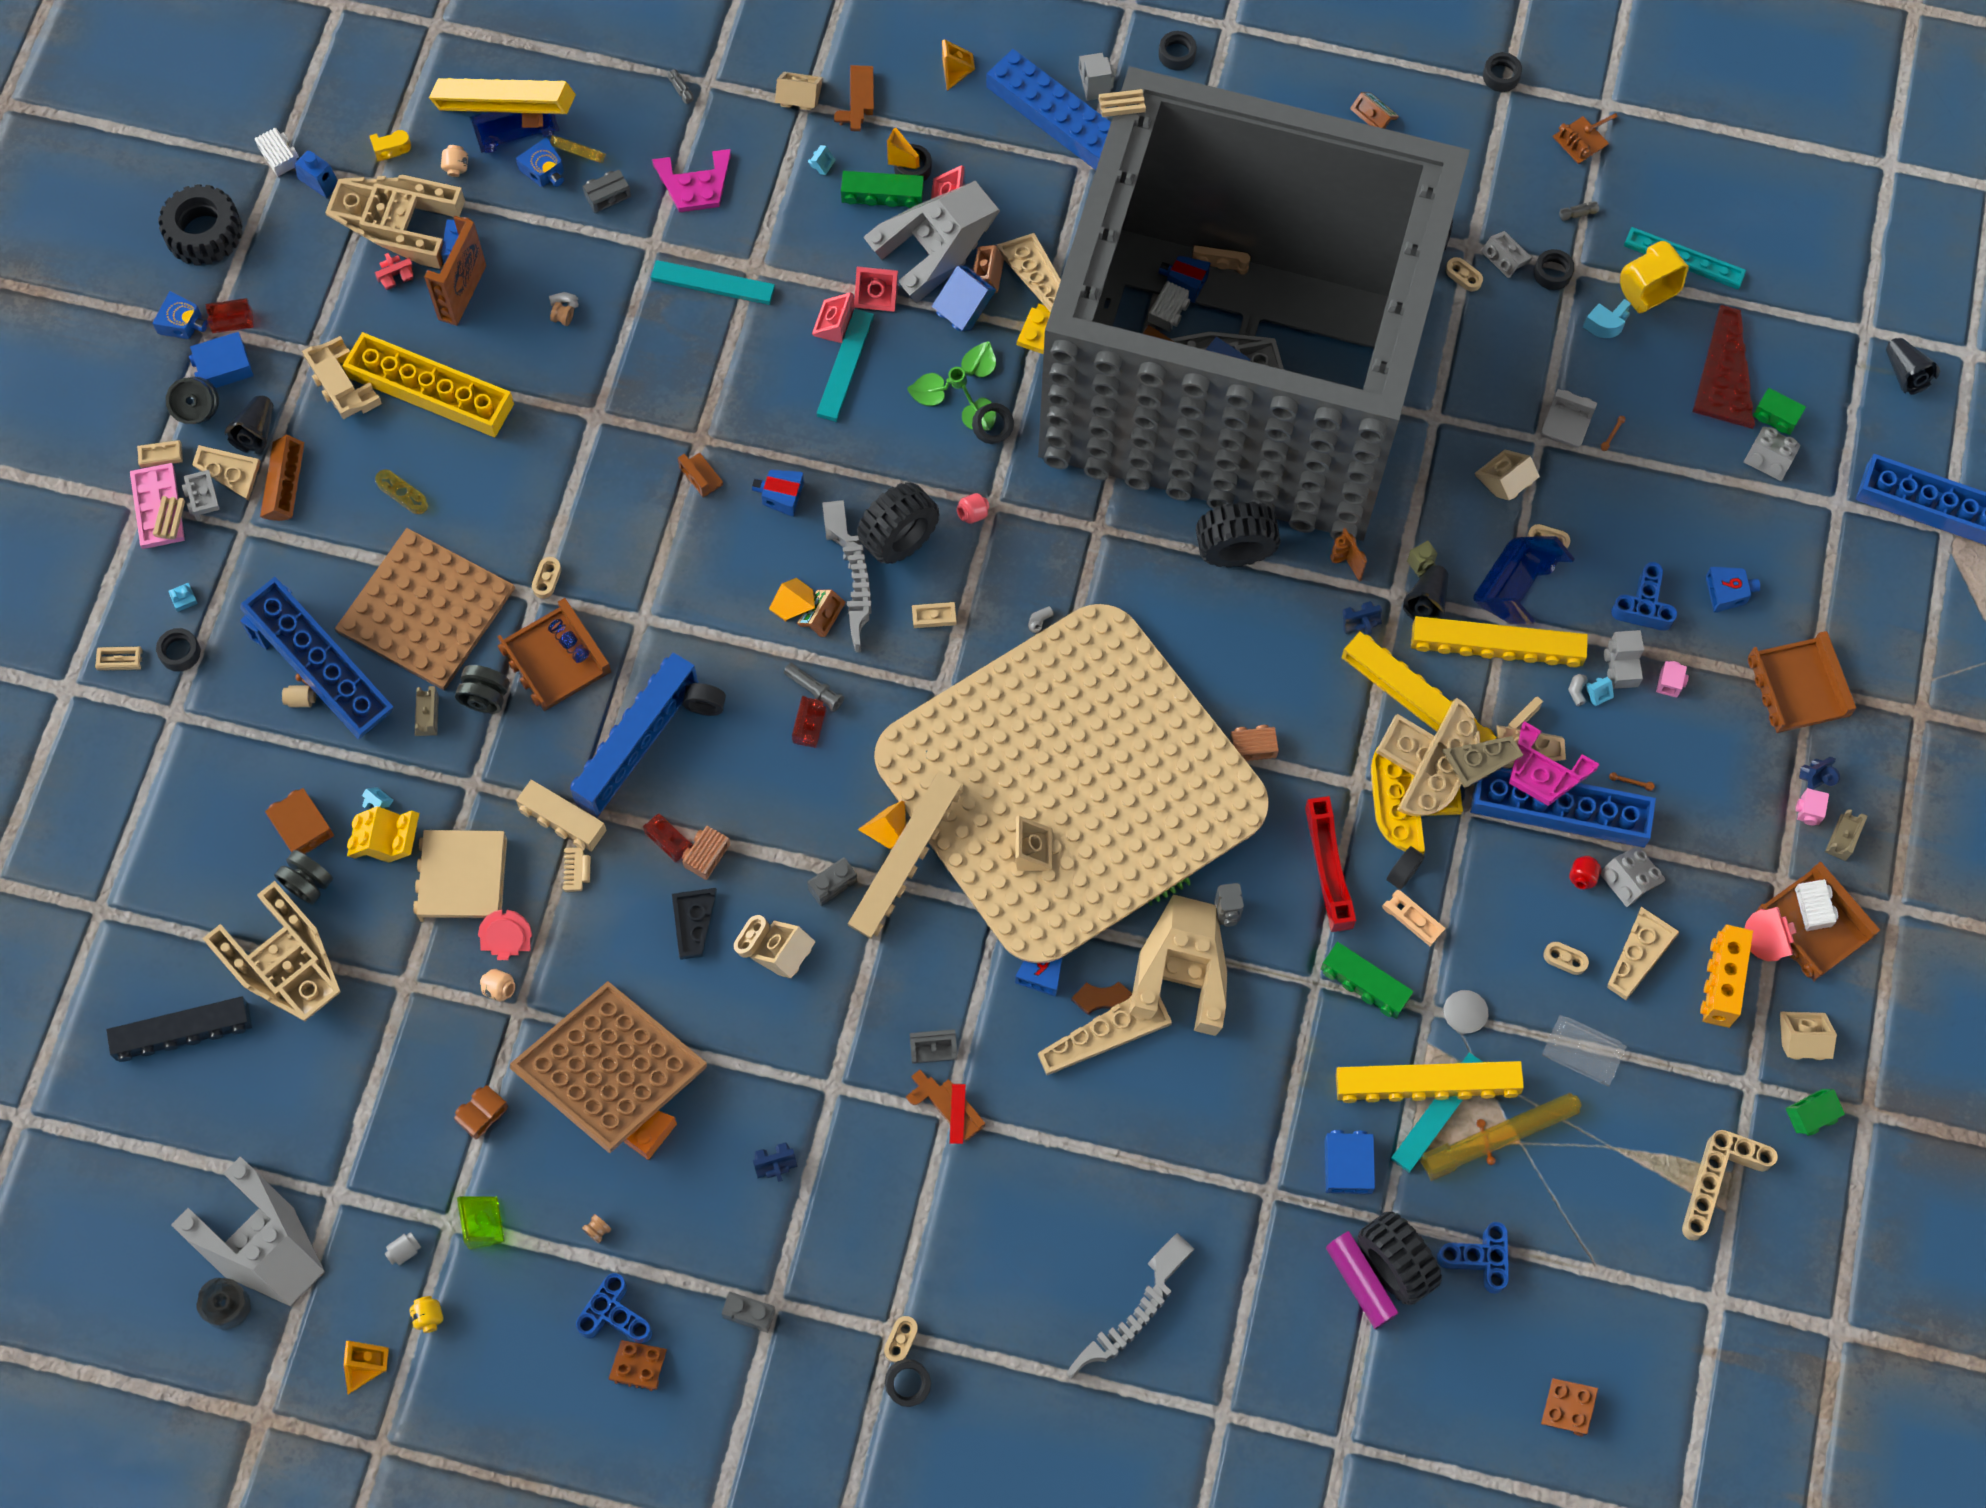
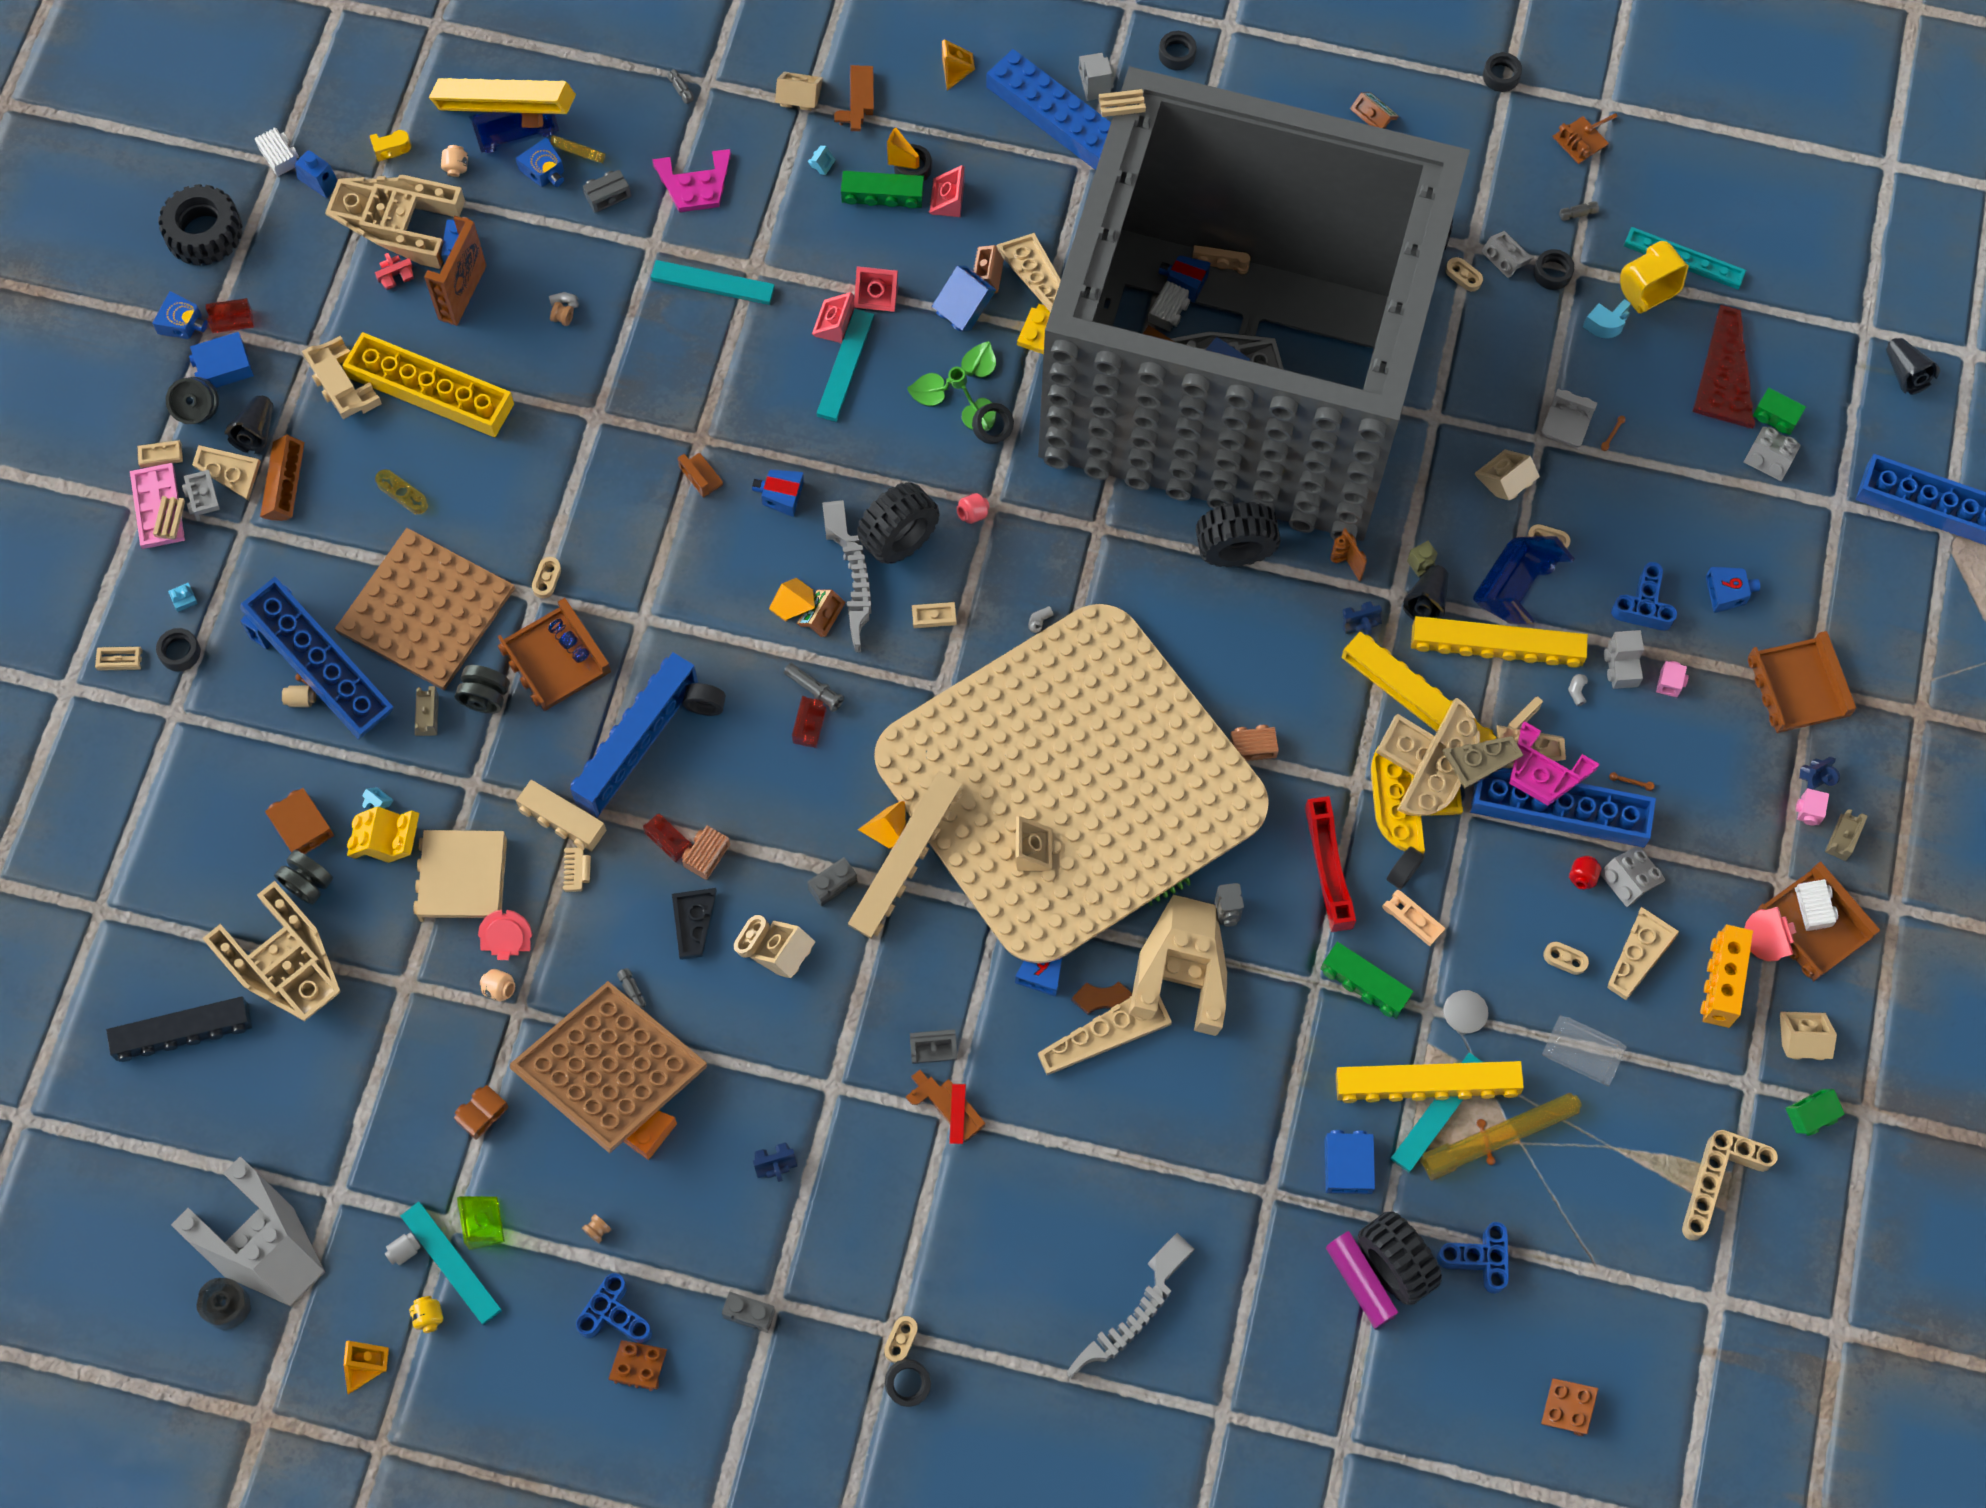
light grey wedge [863,181,1000,304] -> none
medium azure tile [1586,677,1614,706] -> none
none -> teal tile [400,1202,502,1325]
none -> dark grey axle [617,968,646,1009]

